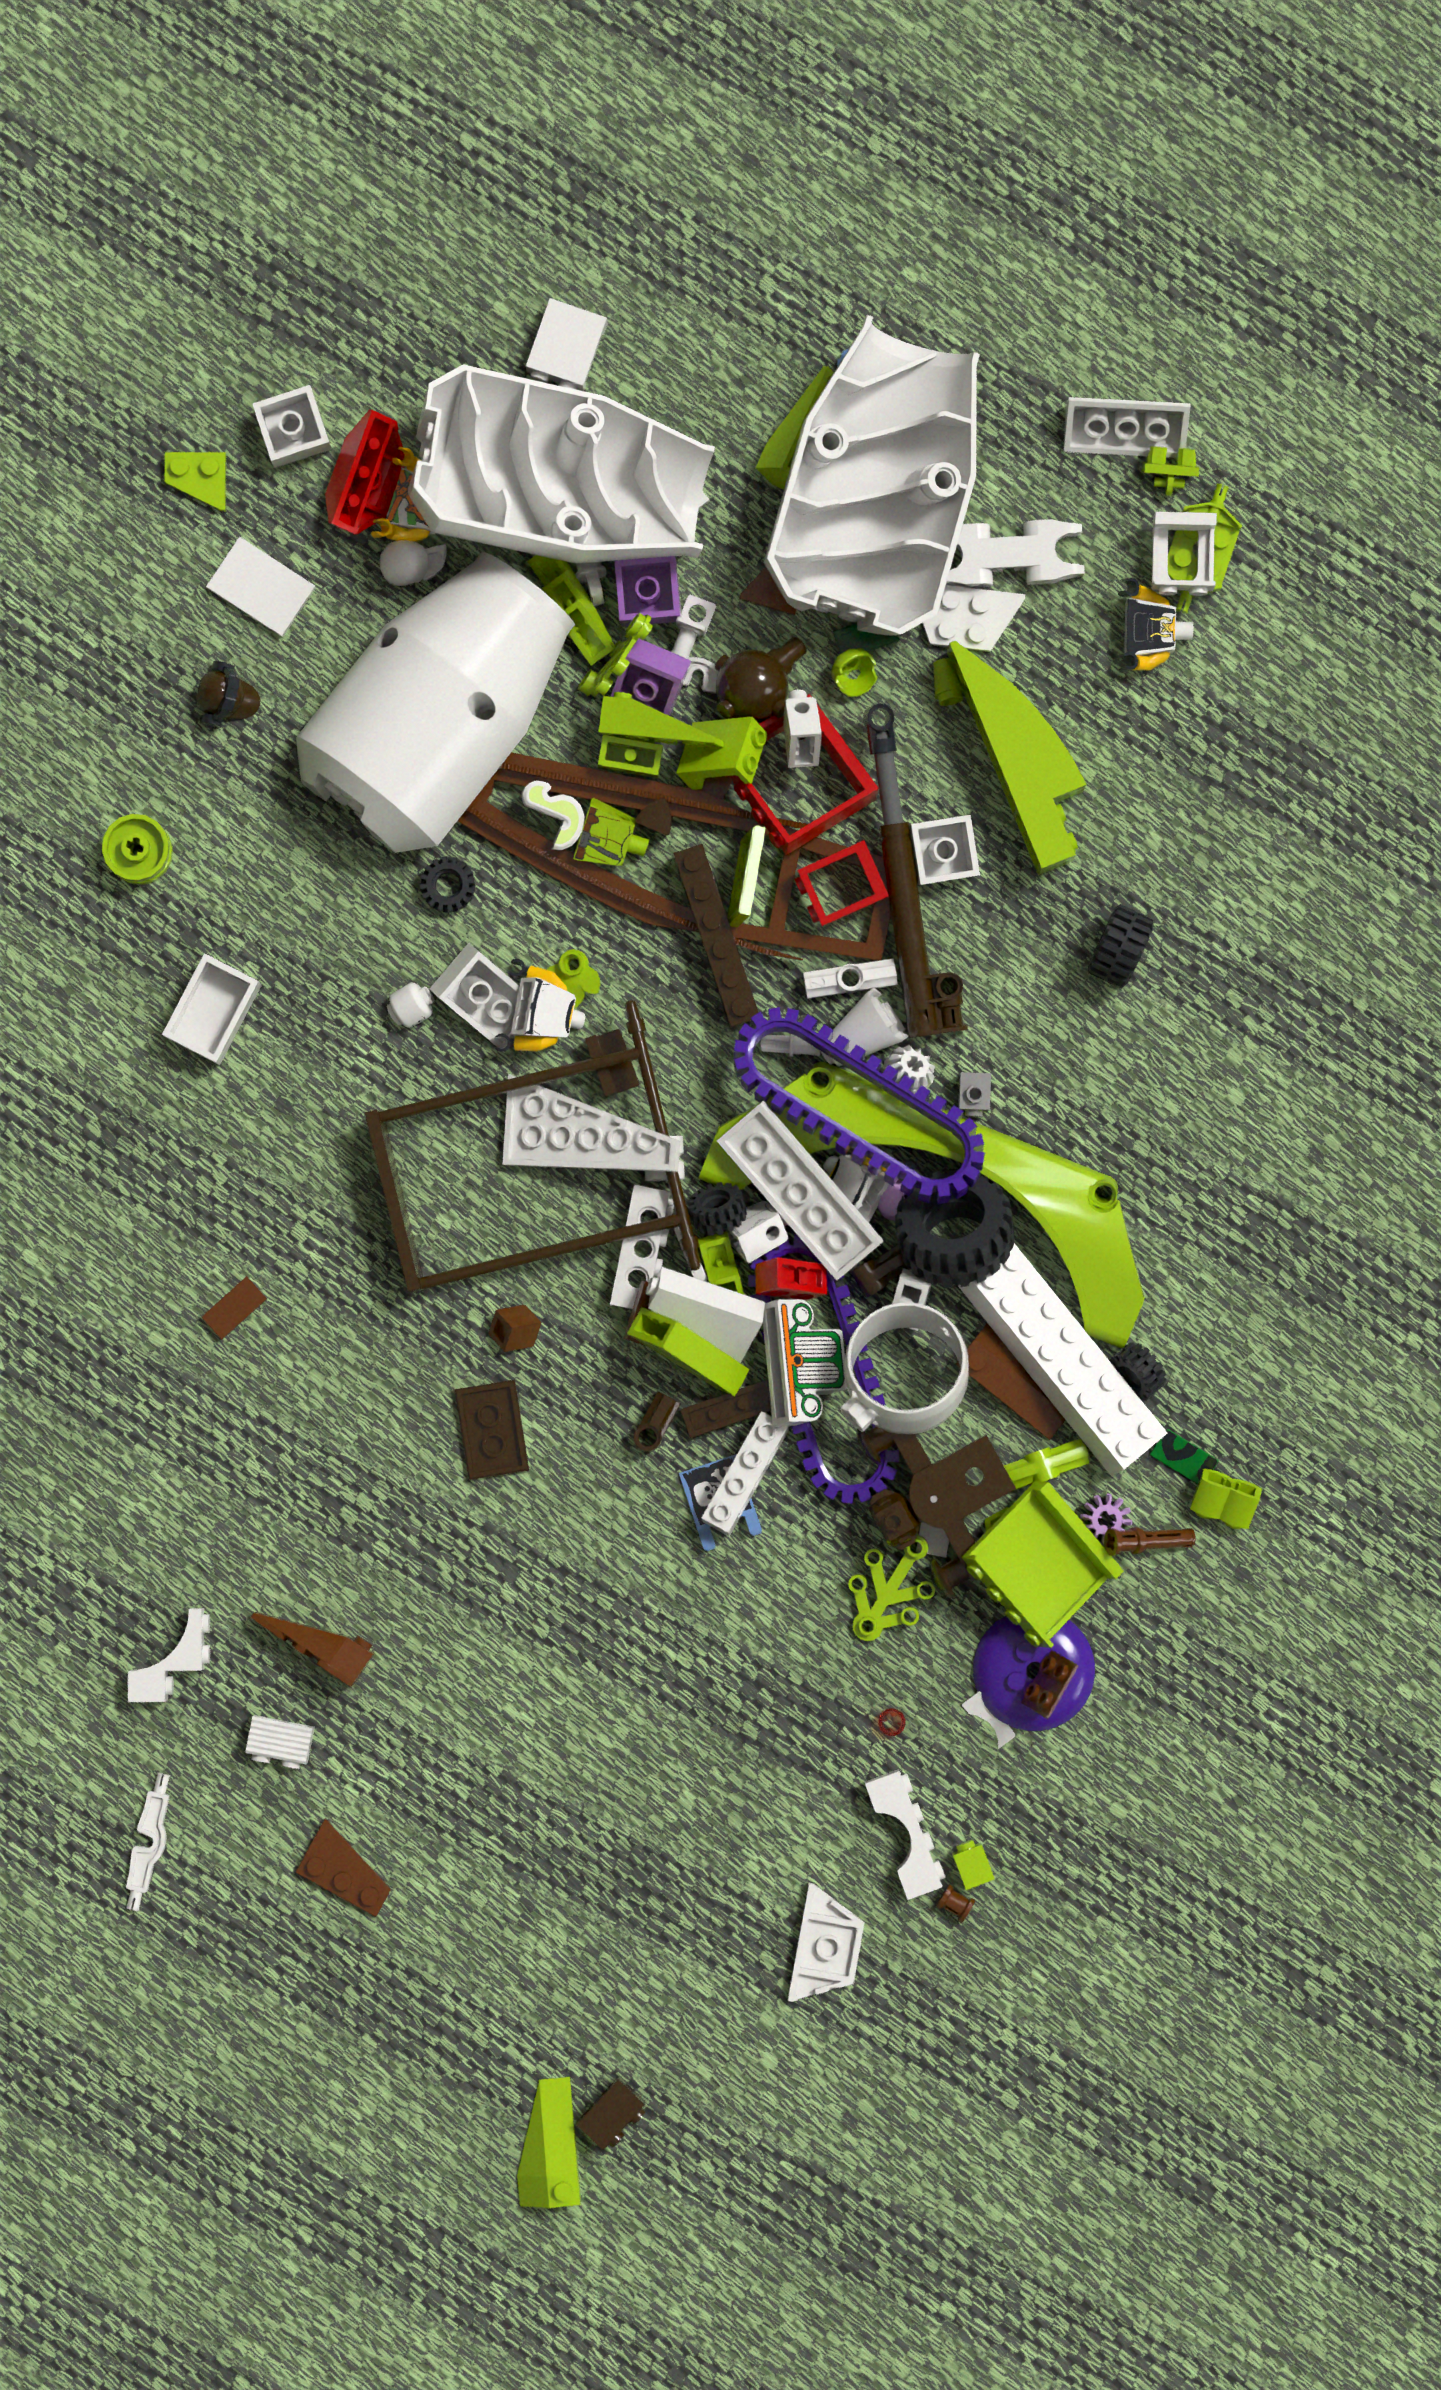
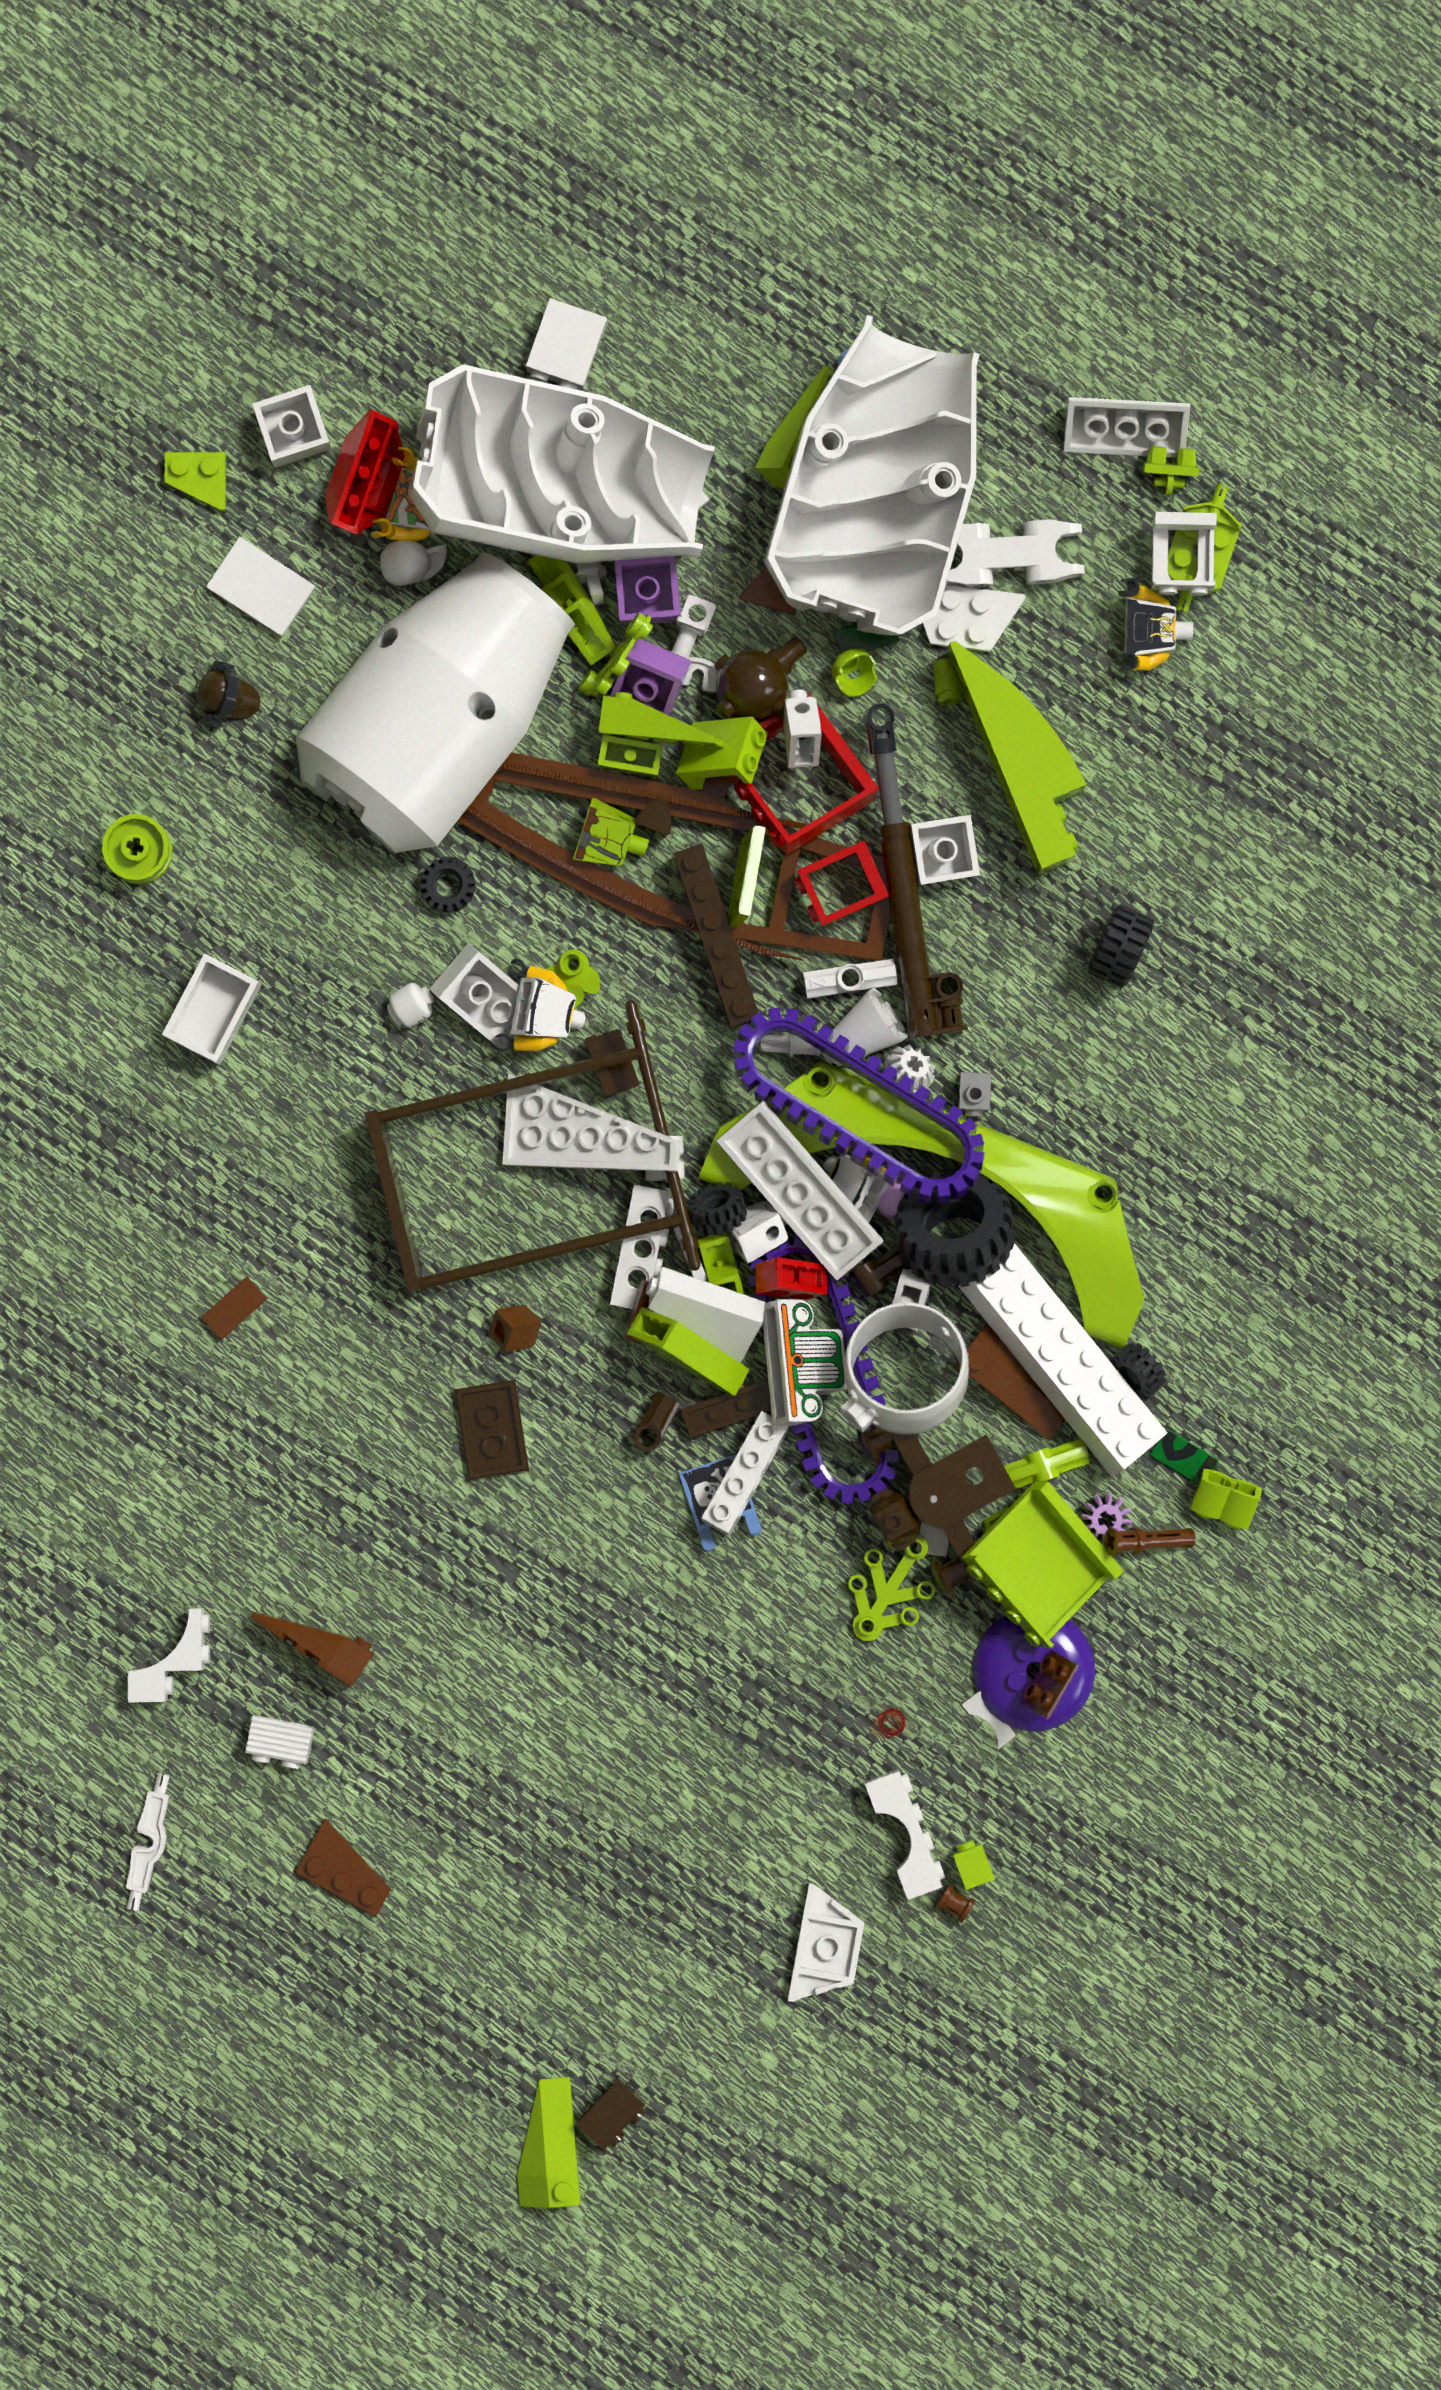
animal [521,781,585,851] -> none

